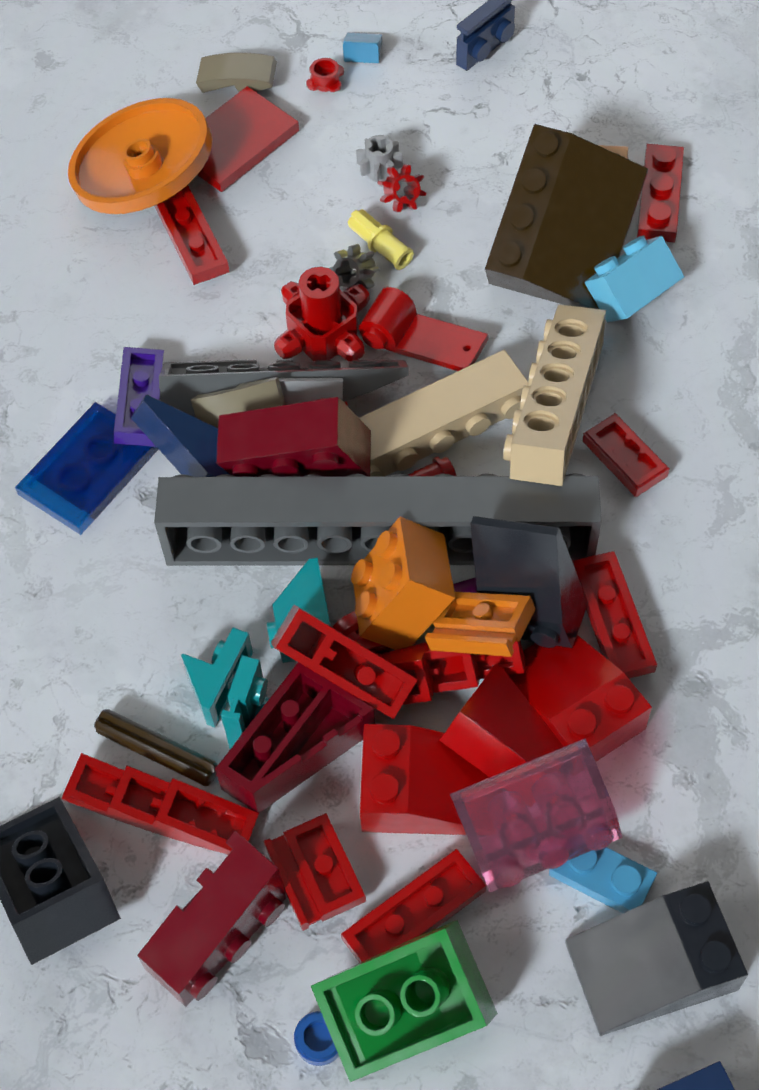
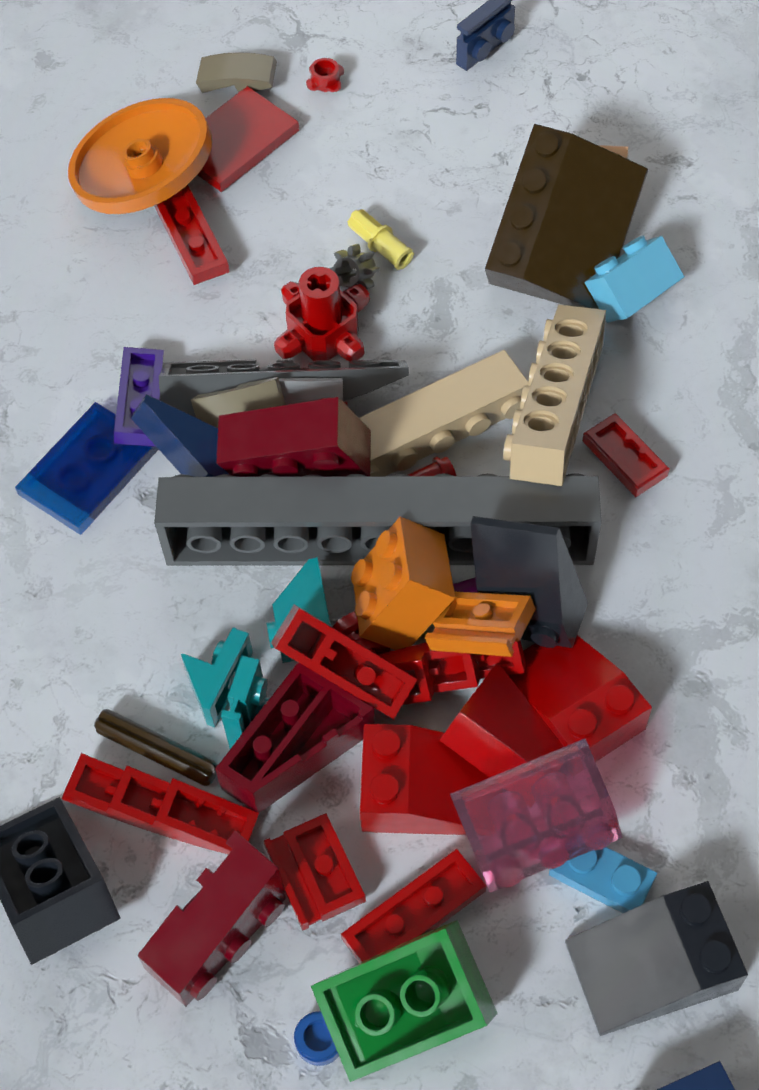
dark azure slope [343,32,382,63] -> none
light grey gear [356,135,403,182] -> none
red door [359,287,489,371] -> none
red gear [377,164,426,212] -> none
red plate [572,551,657,679] -> none
red plate [637,143,684,243] -> none

